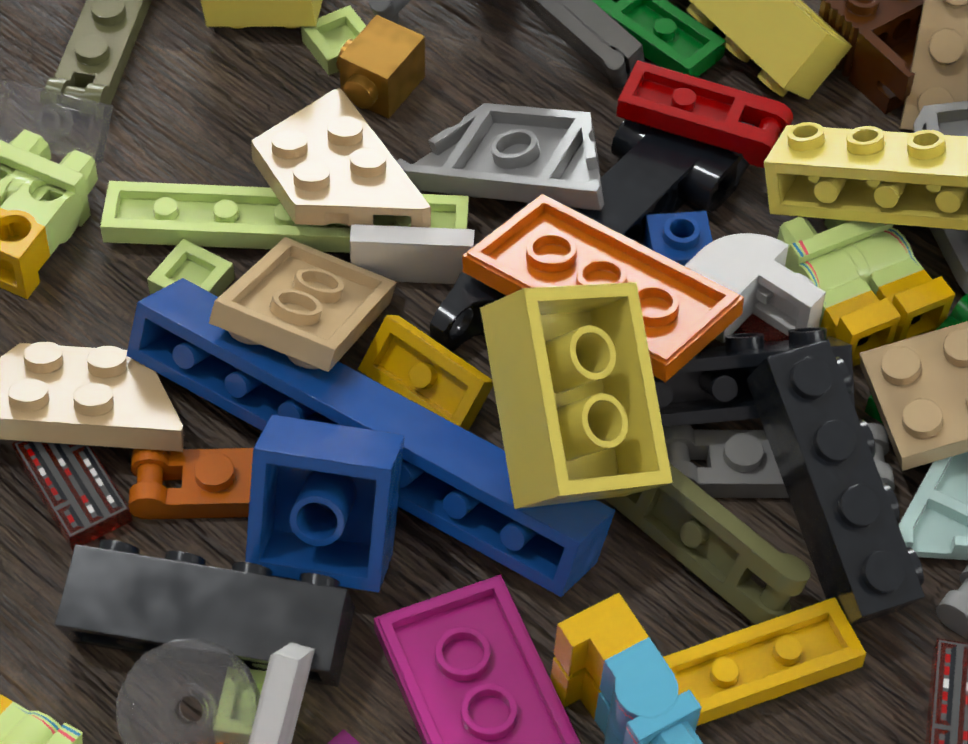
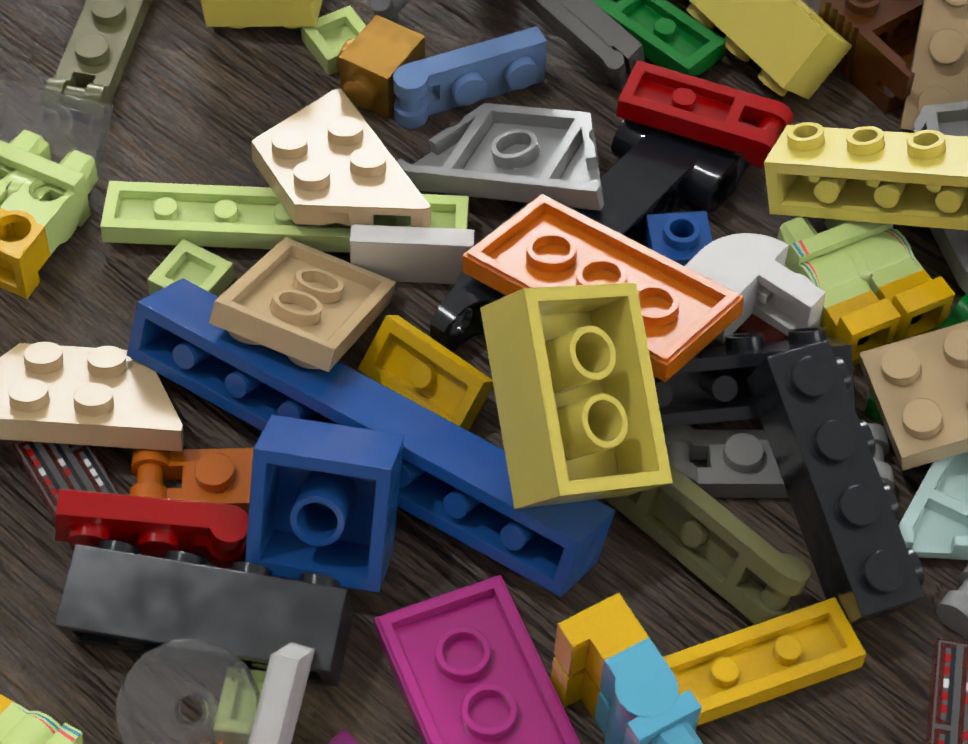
none -> red plate [55,489,248,568]
none -> medium blue plate [393,26,547,129]

